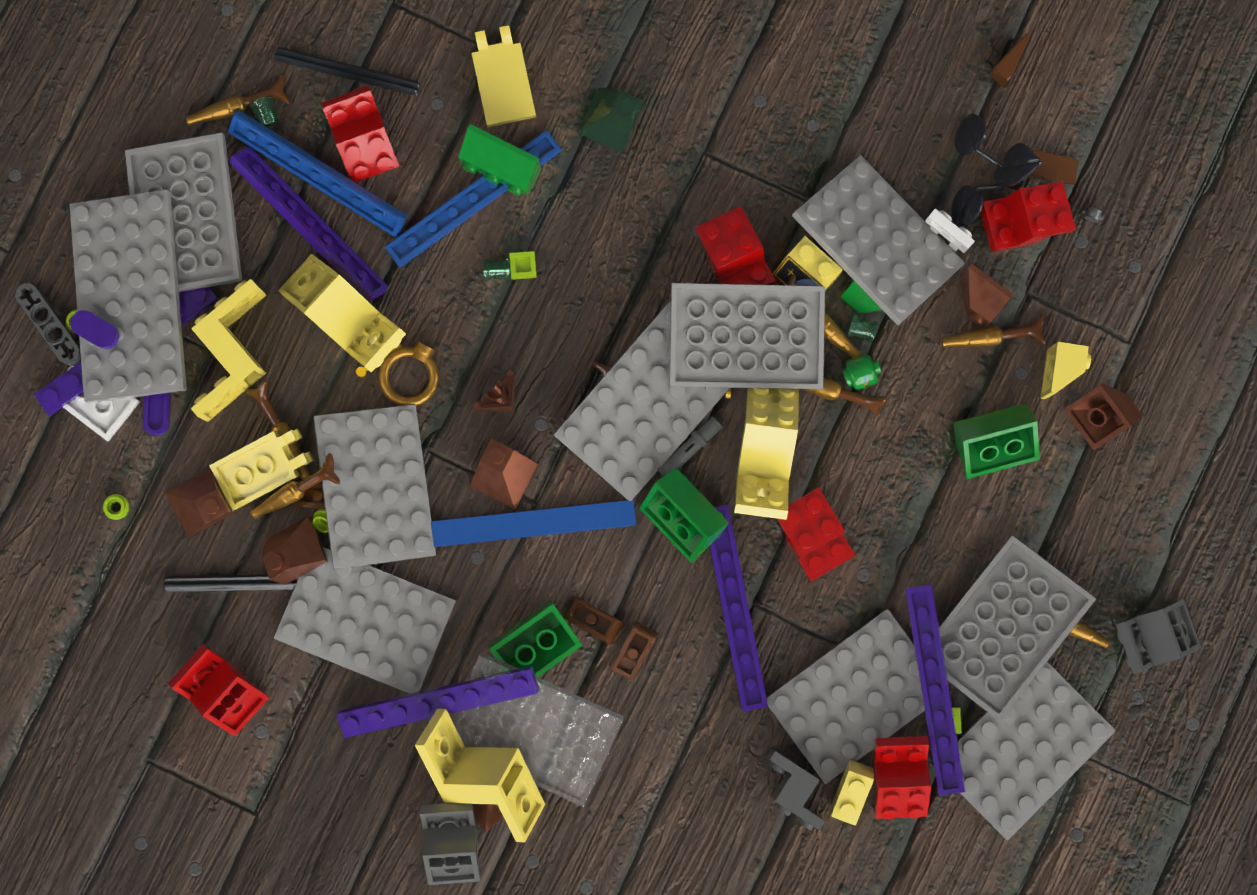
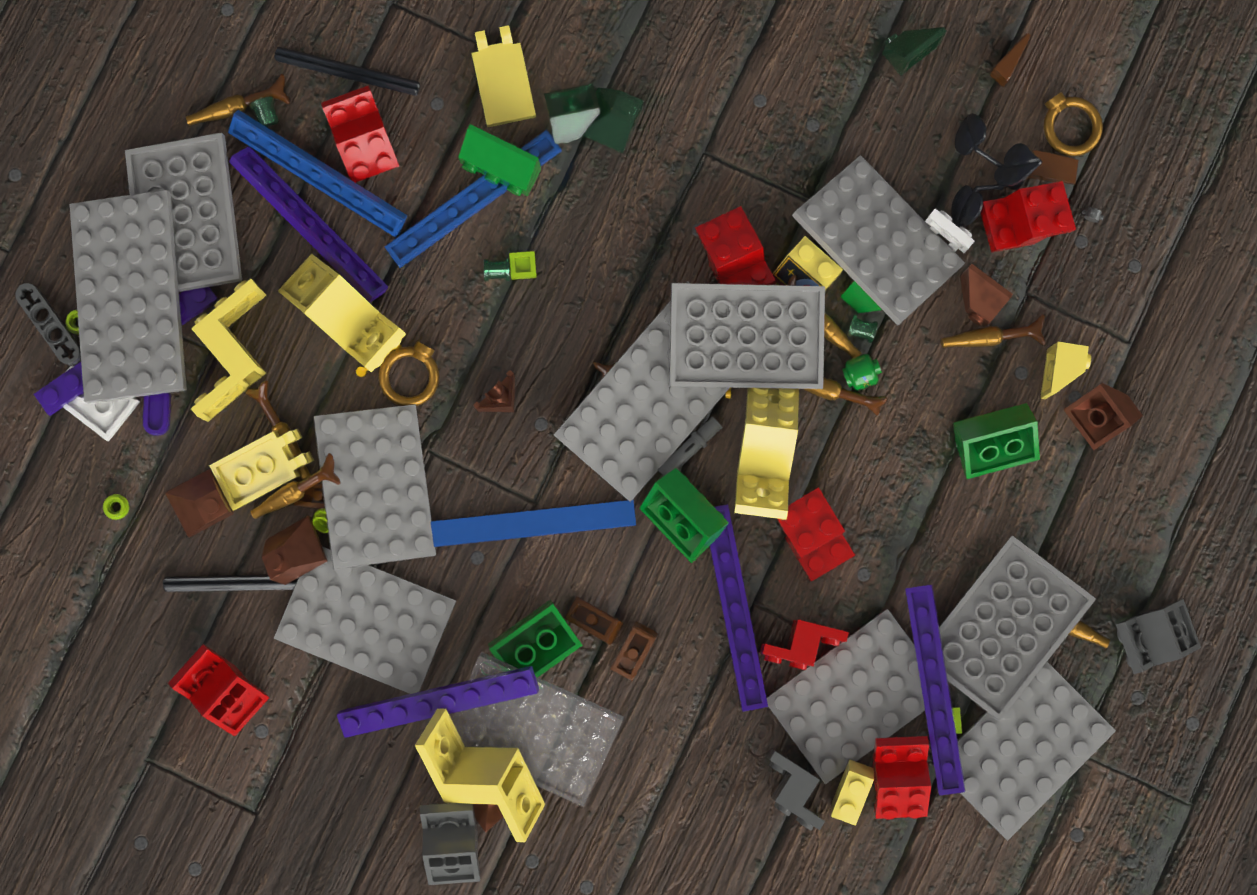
dark purple tile [70,310,119,349] -> none
copper slope [470,439,538,509] -> none
none -> clear green slope [544,83,600,144]
none -> red bracket [759,620,849,670]
none -> clear green slope [882,27,947,76]
none -> pearl gold piece [1044,92,1103,156]

